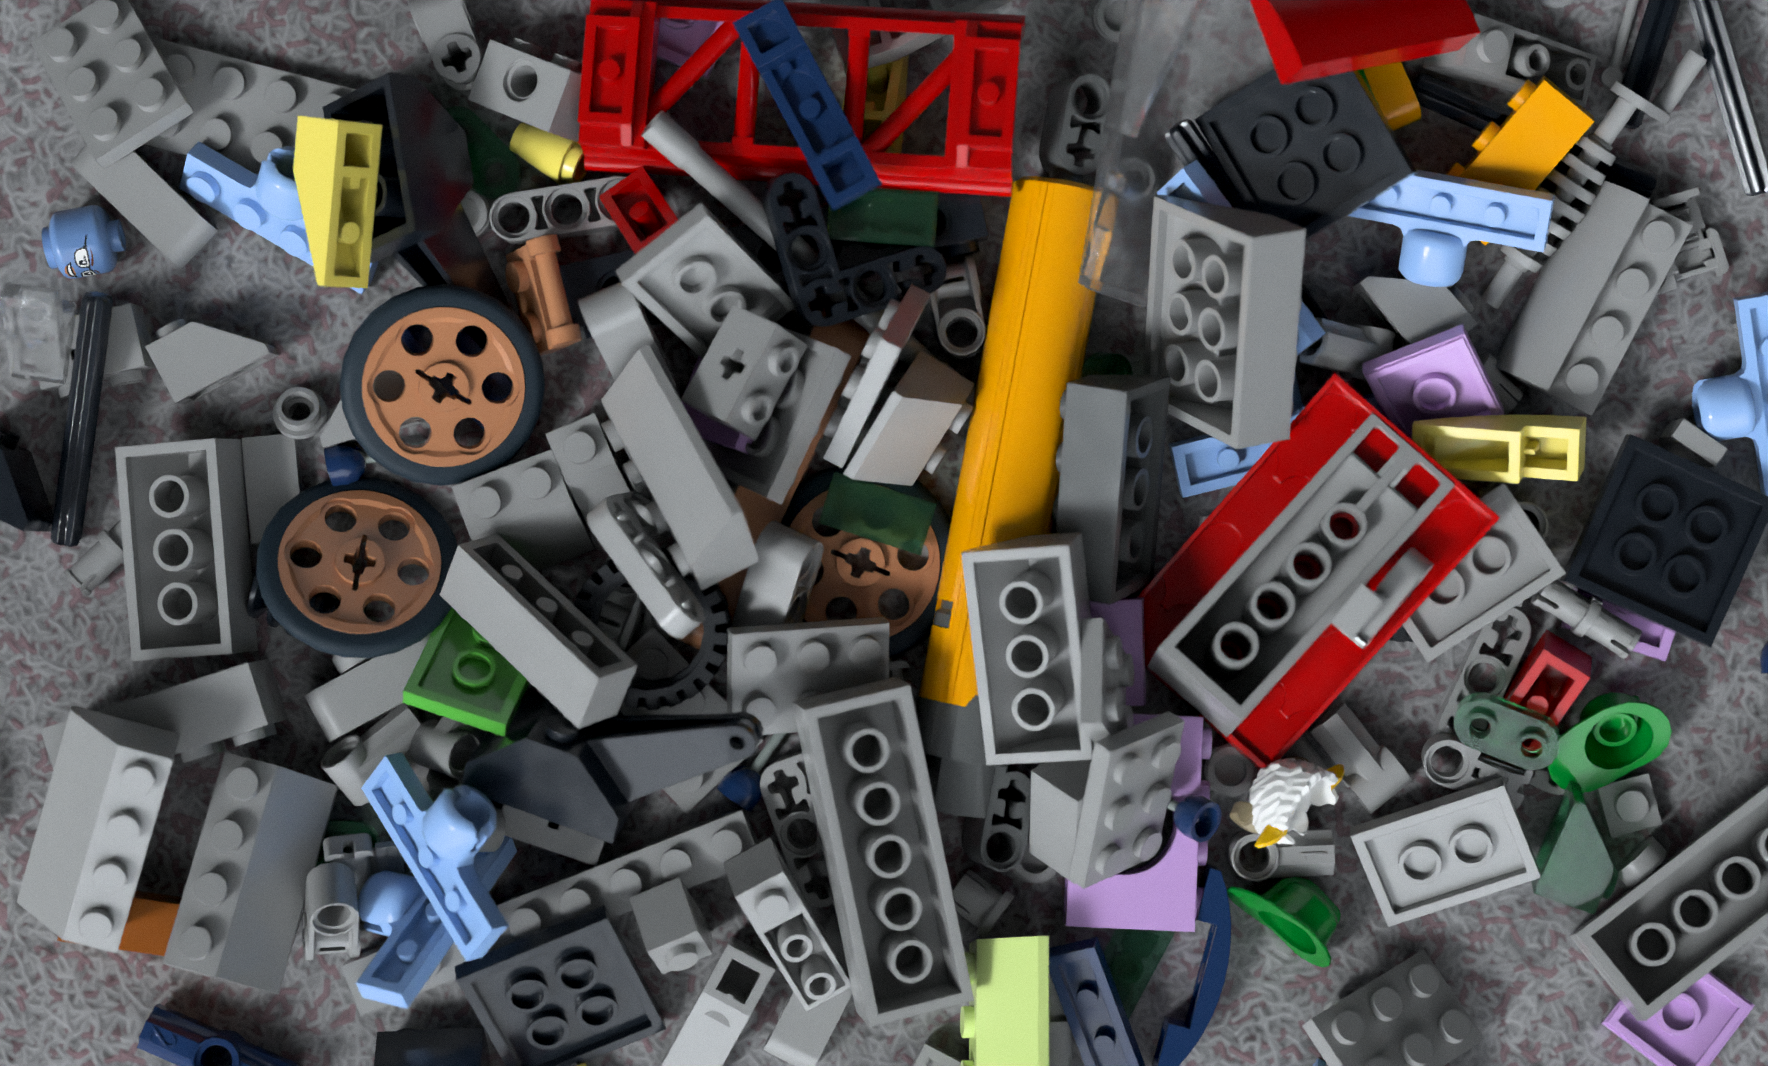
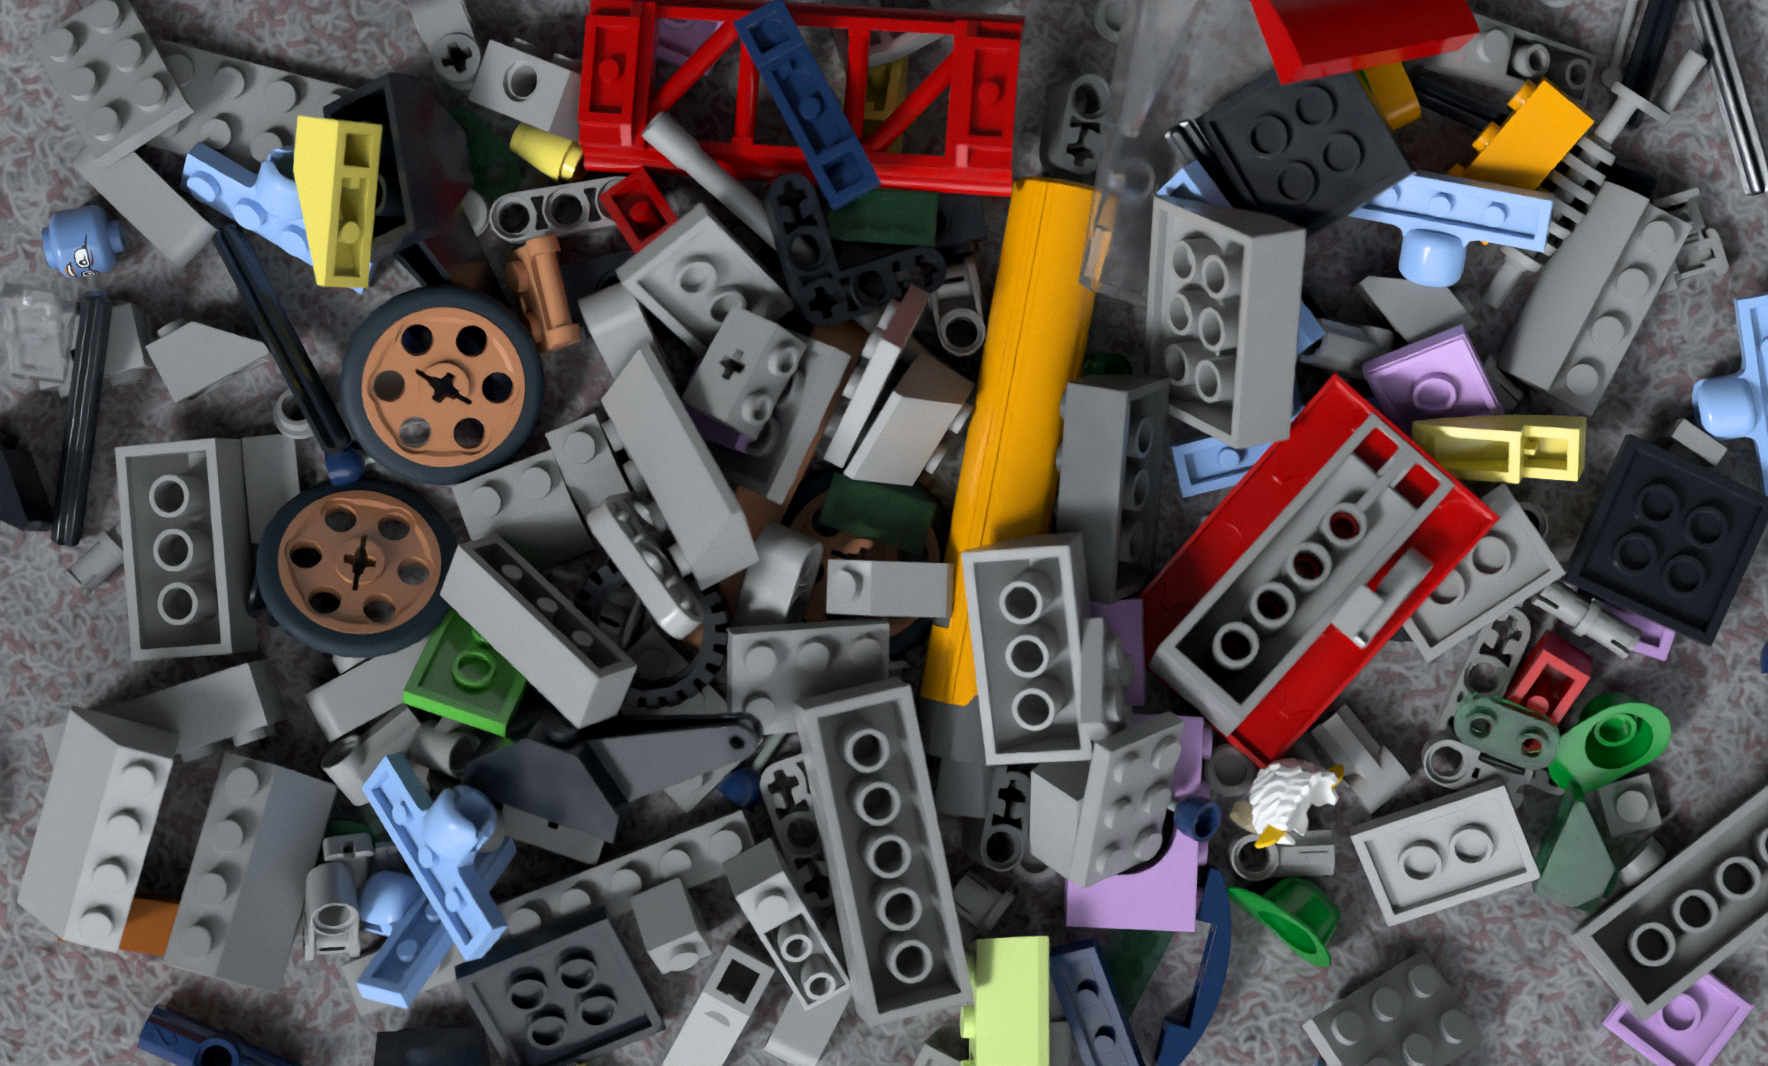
none -> black axle [212,223,352,455]
none -> light grey slope [826,559,954,618]

